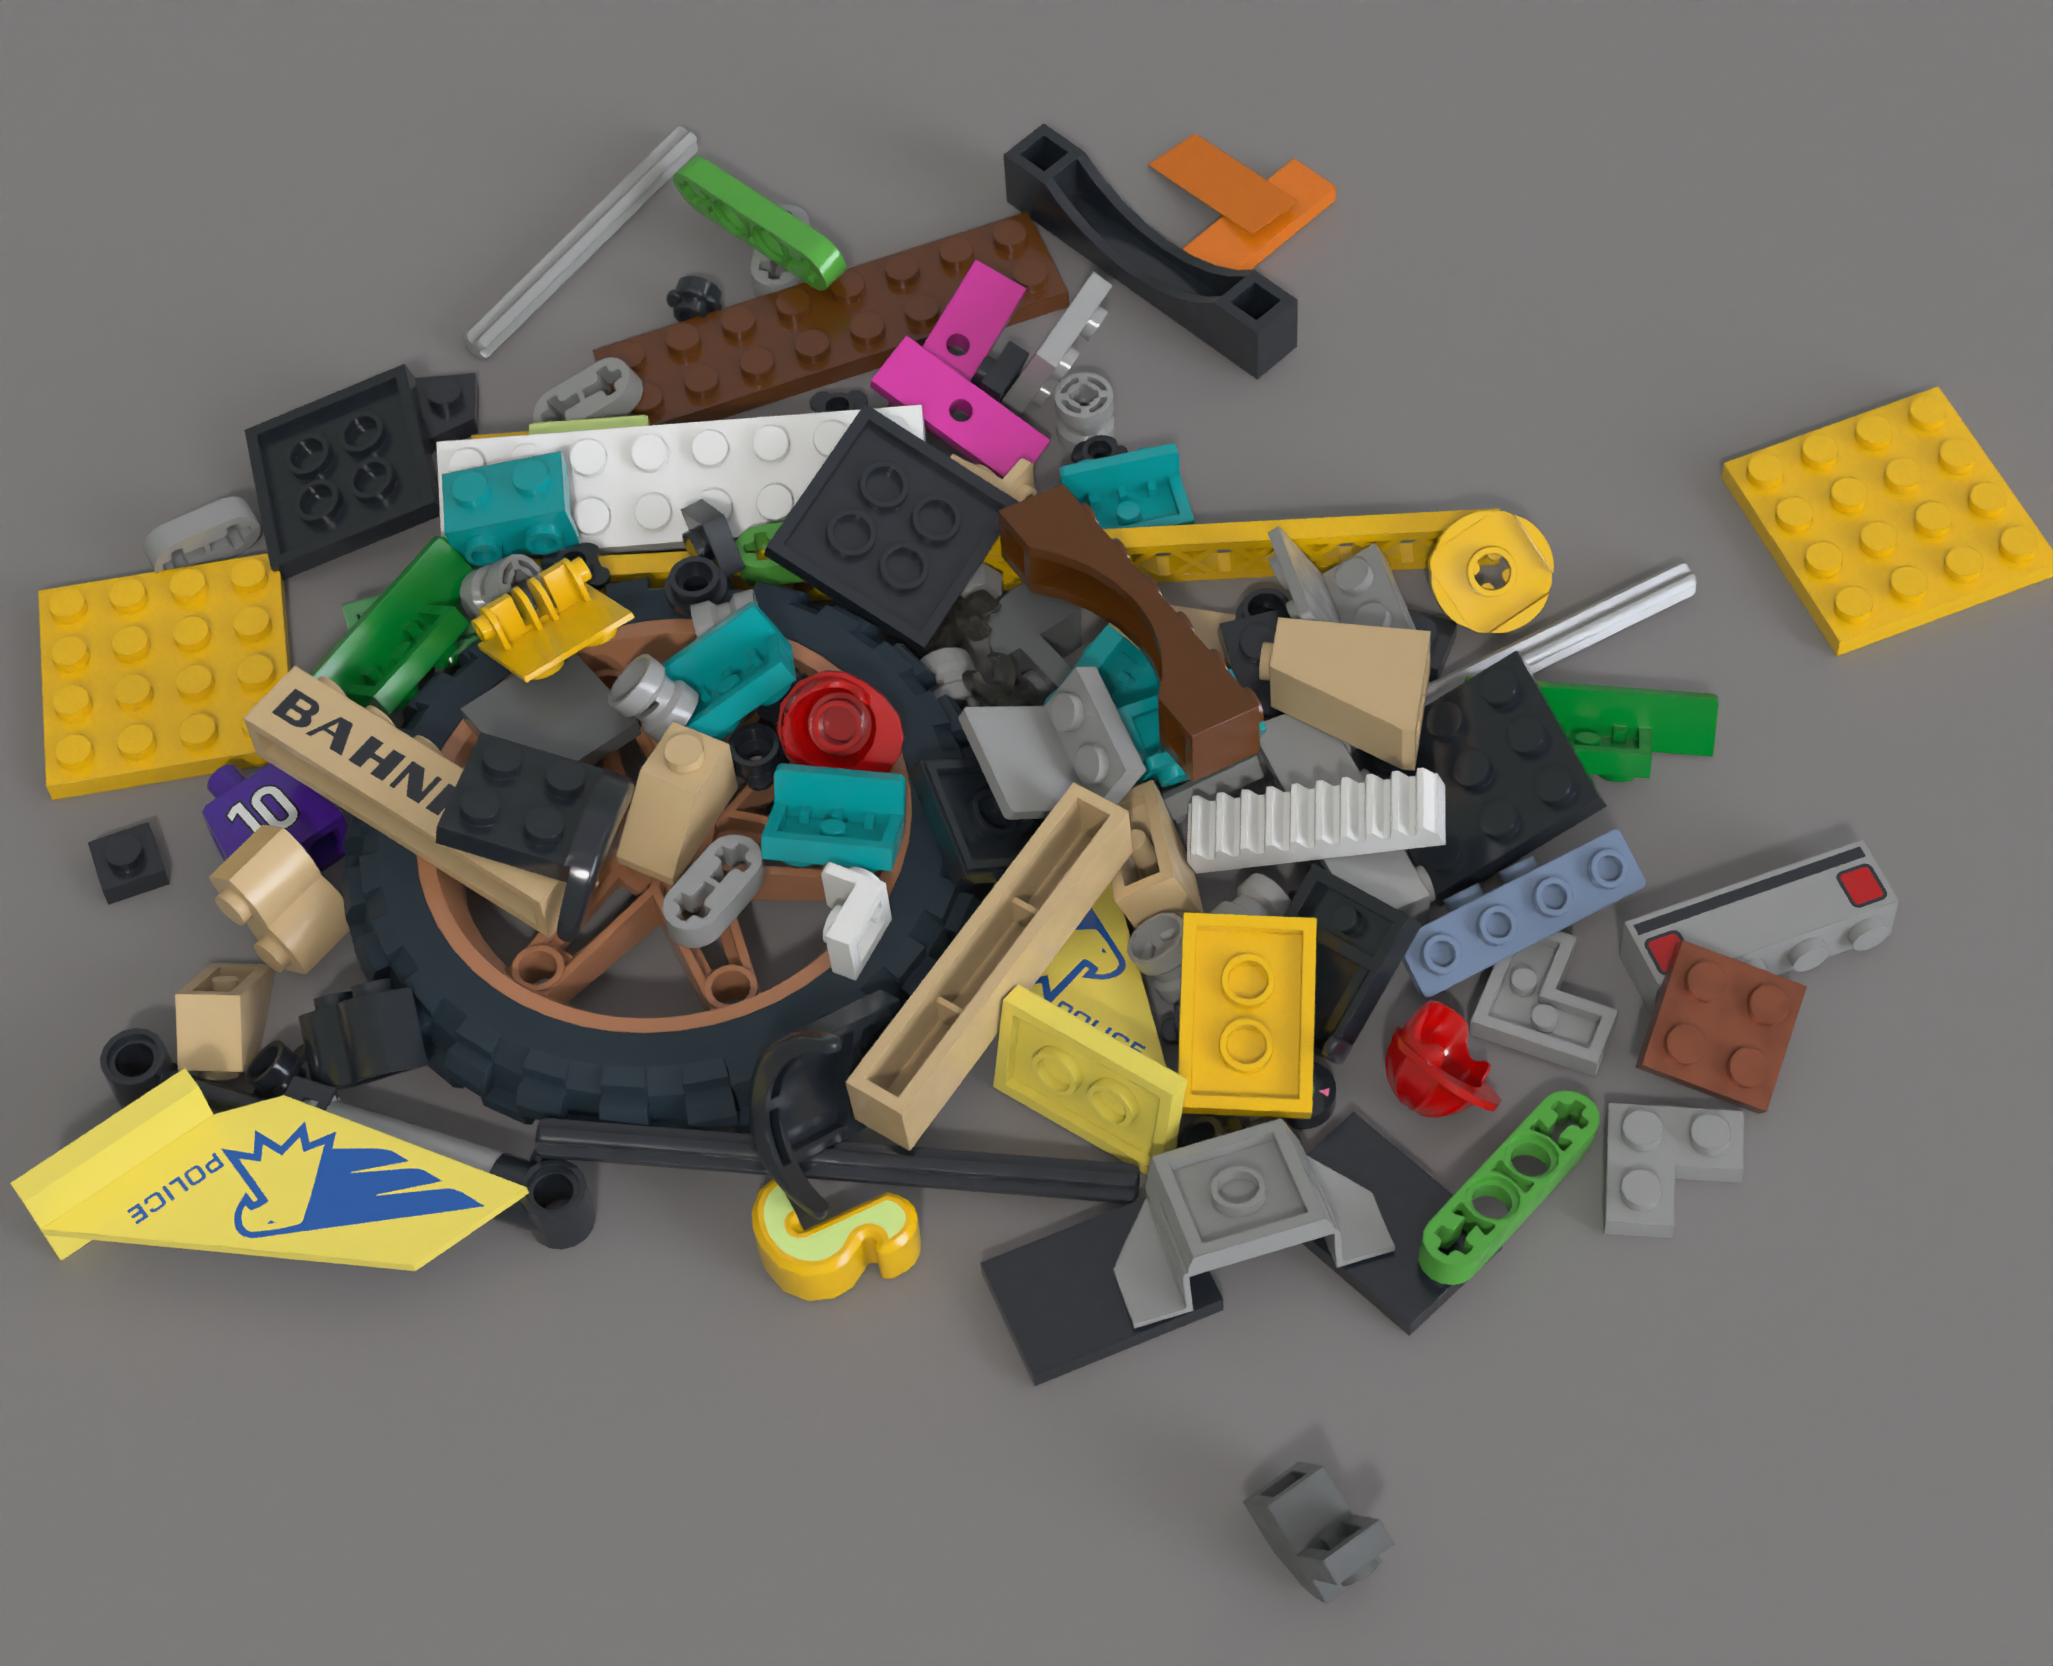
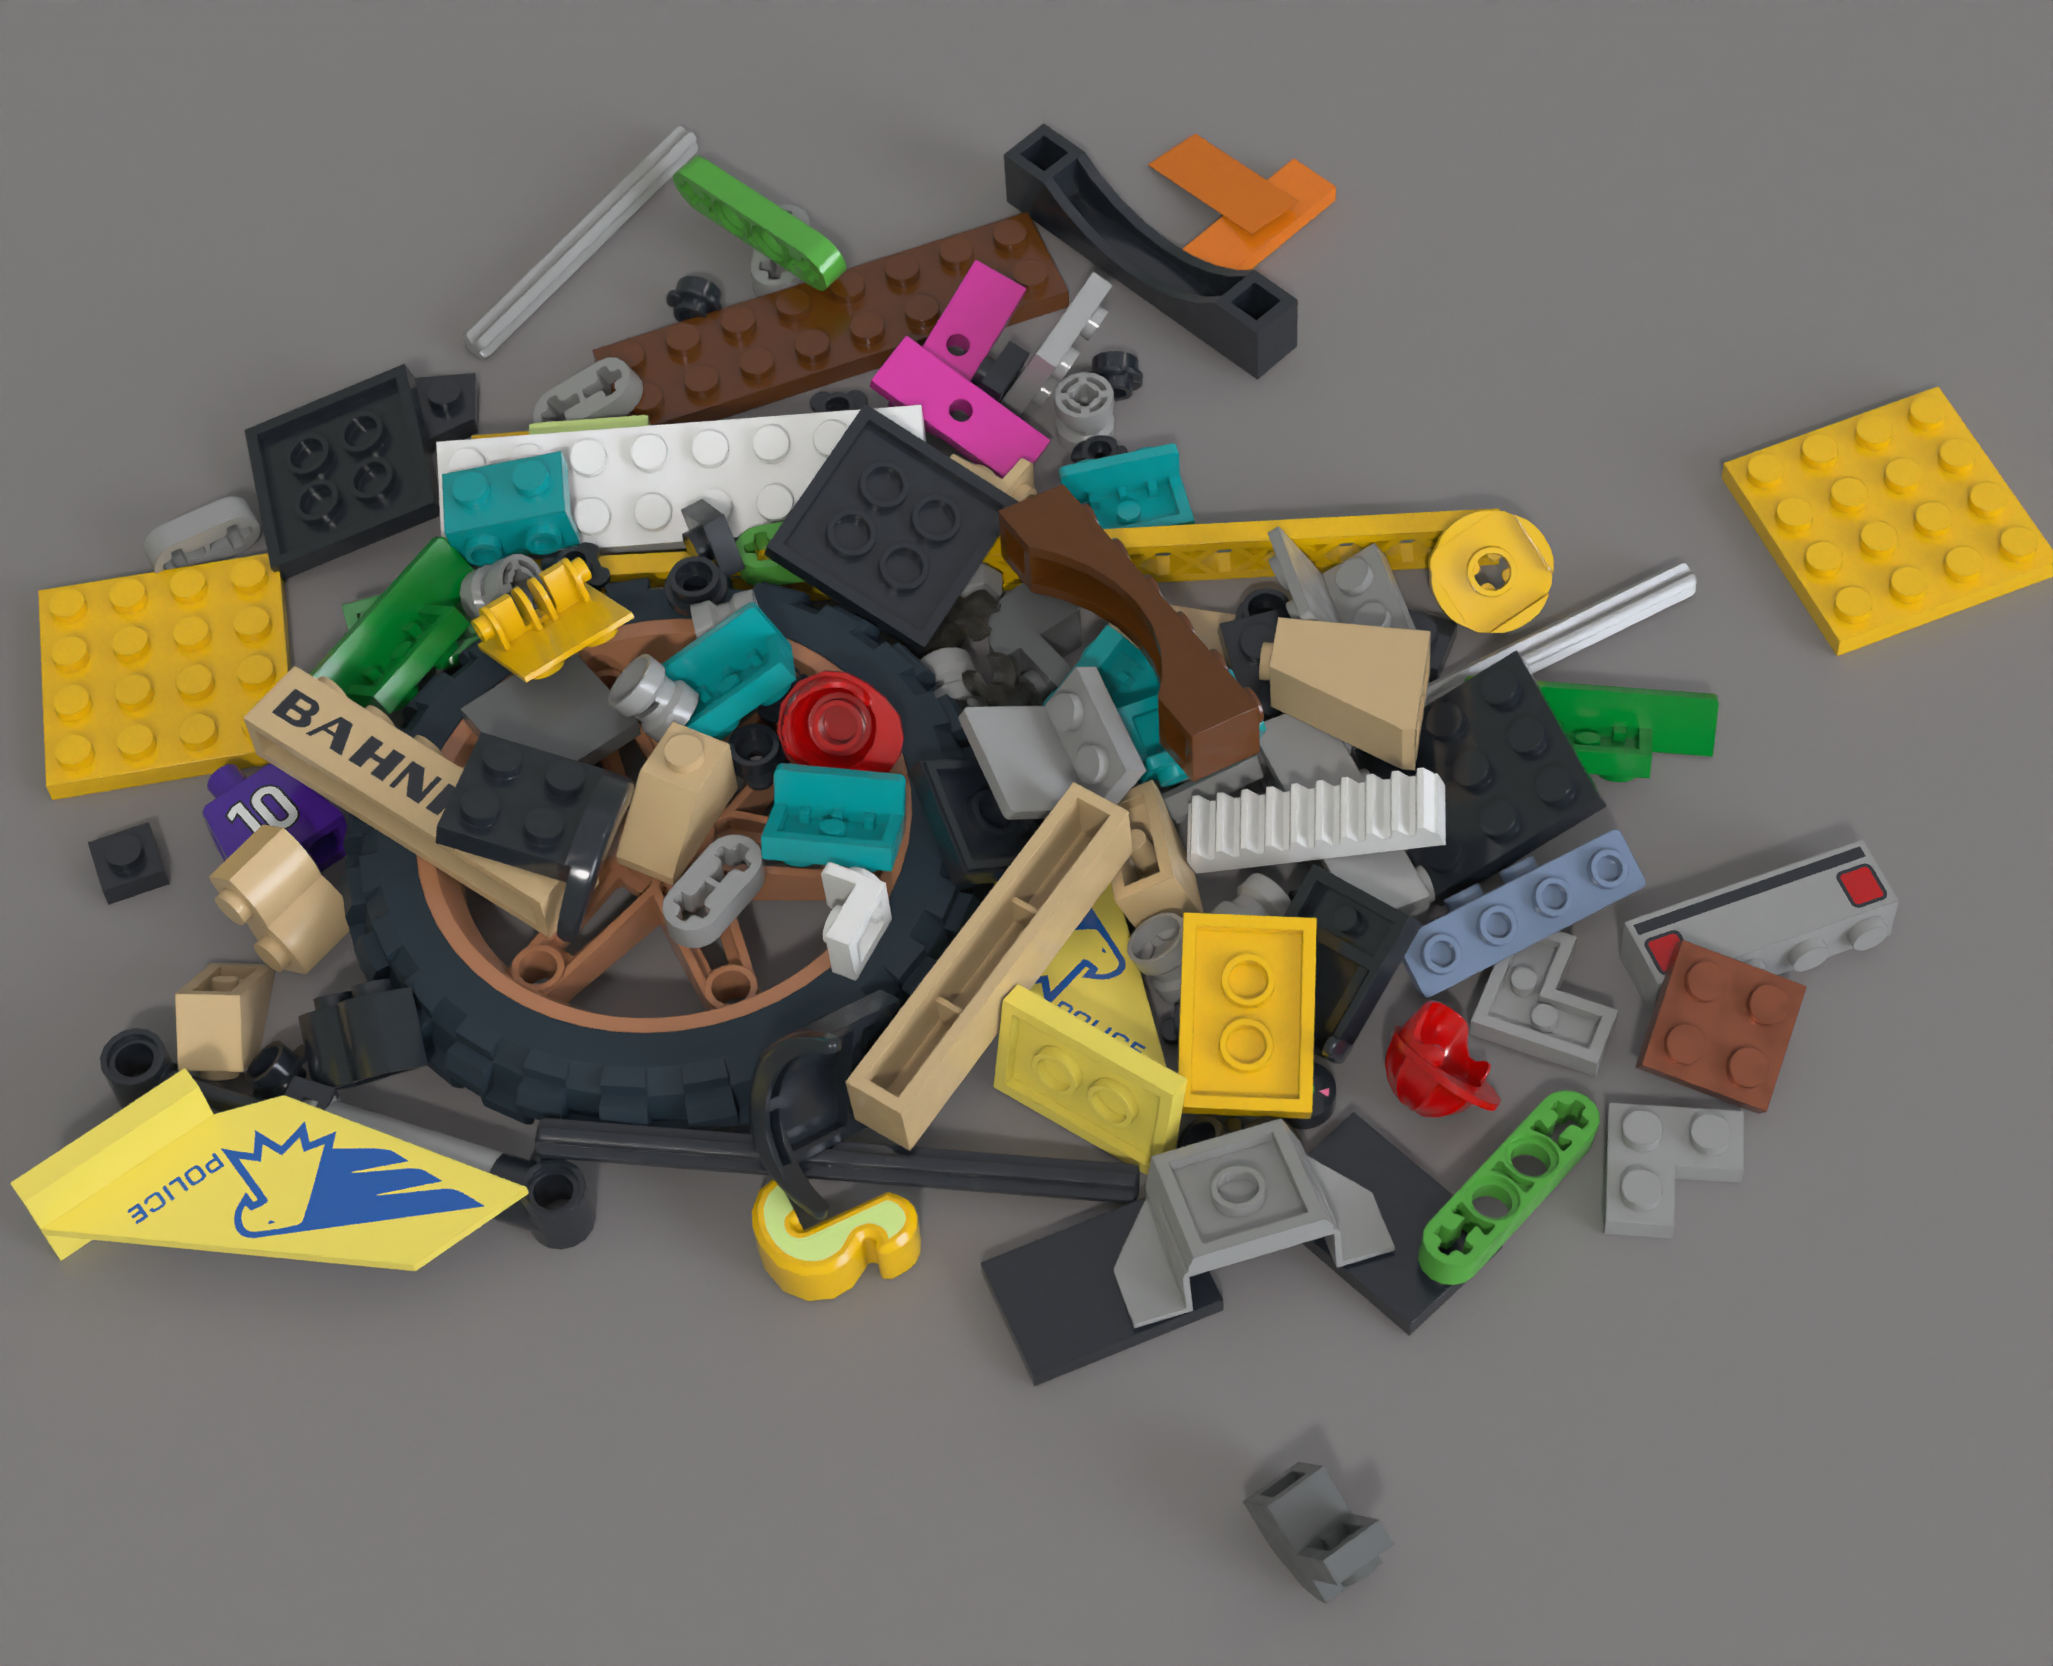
none -> black plate [1088,351,1143,401]

